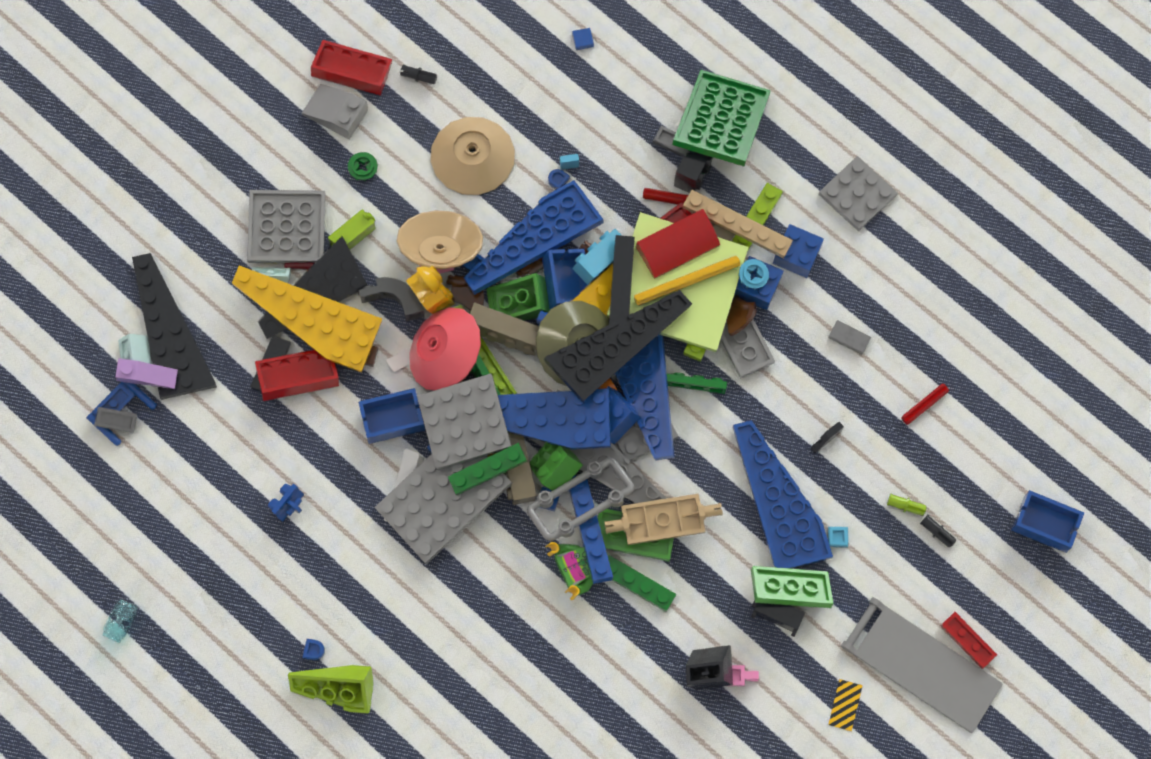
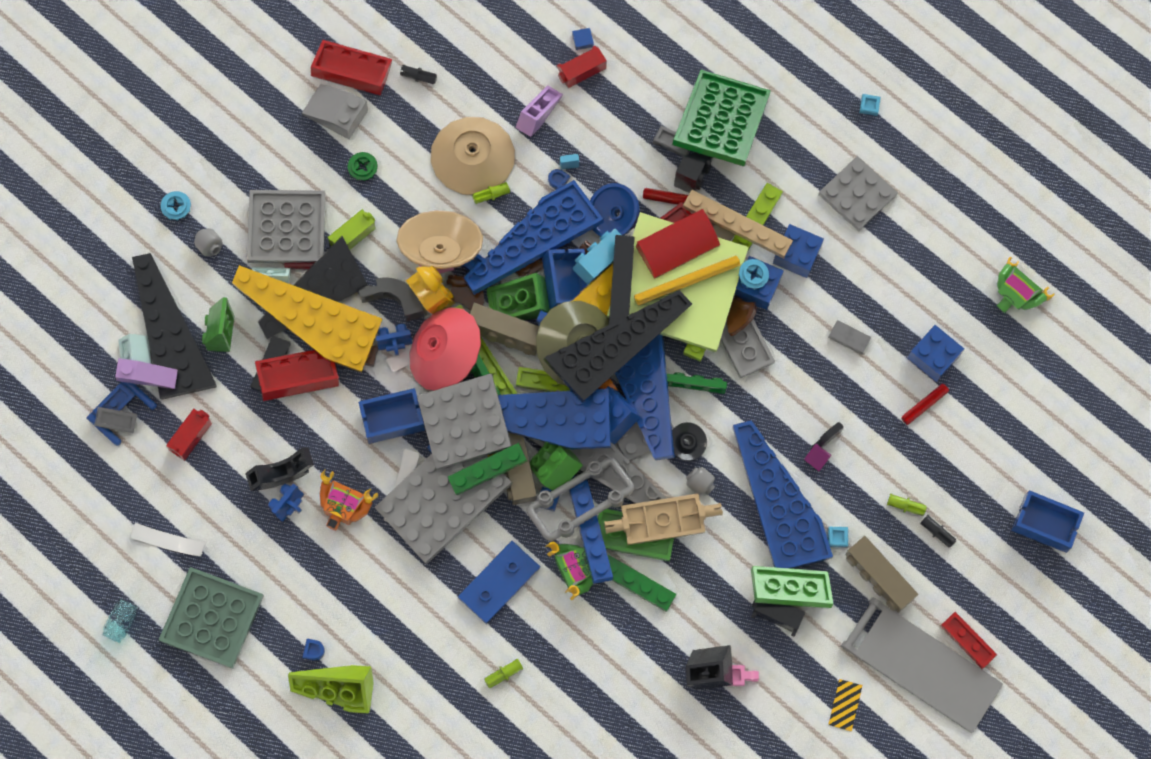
none -> white sticker [130,523,206,556]
none -> sand green plate [159,567,264,669]
none -> medium azure gear [161,191,191,221]
none -> red brick [166,408,212,461]
none -> light grey head [194,228,223,257]
none -> bright green slope [202,297,235,352]
none -> black arch [245,447,314,491]
none -> torso [319,469,378,531]
none -> blue hips [376,324,412,356]
none -> blue plate [458,541,540,625]
none -> lime axle [472,182,510,204]
none -> lime axle [484,659,523,688]
none -> lavender slope [516,85,563,137]
none -> lime plate [516,367,571,392]
none -> red brick [557,46,607,88]
none -> blue dish [590,183,639,236]
none -> black dish [672,422,707,461]
none -> light grey head [686,467,715,496]
none -> magenta tile [804,443,832,471]
none -> dark tan brick [845,536,919,613]
none -> medium azure tile [859,94,881,116]
none -> blue brick [907,325,965,382]
none -> bright green torso [997,257,1055,313]

